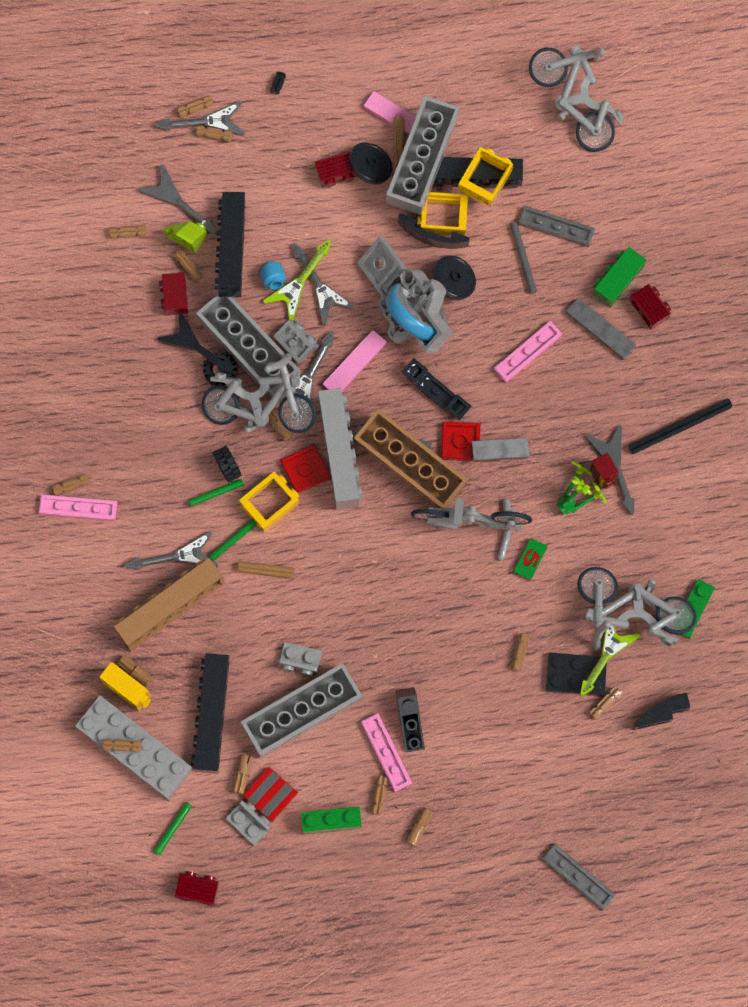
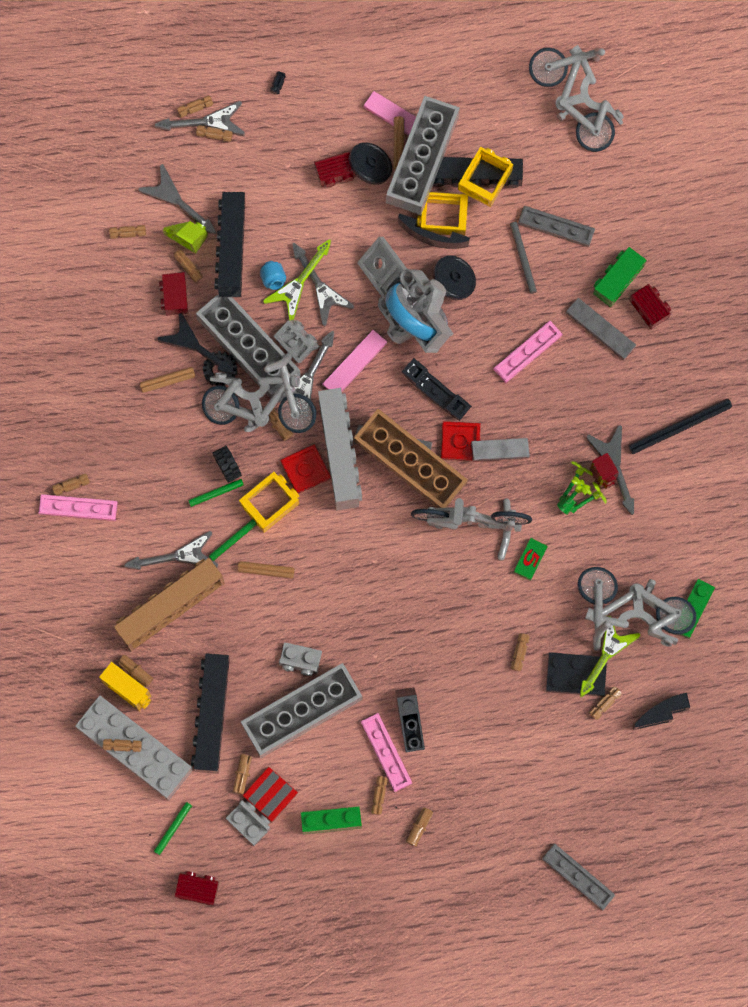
none -> medium nougat axle [140,367,195,393]

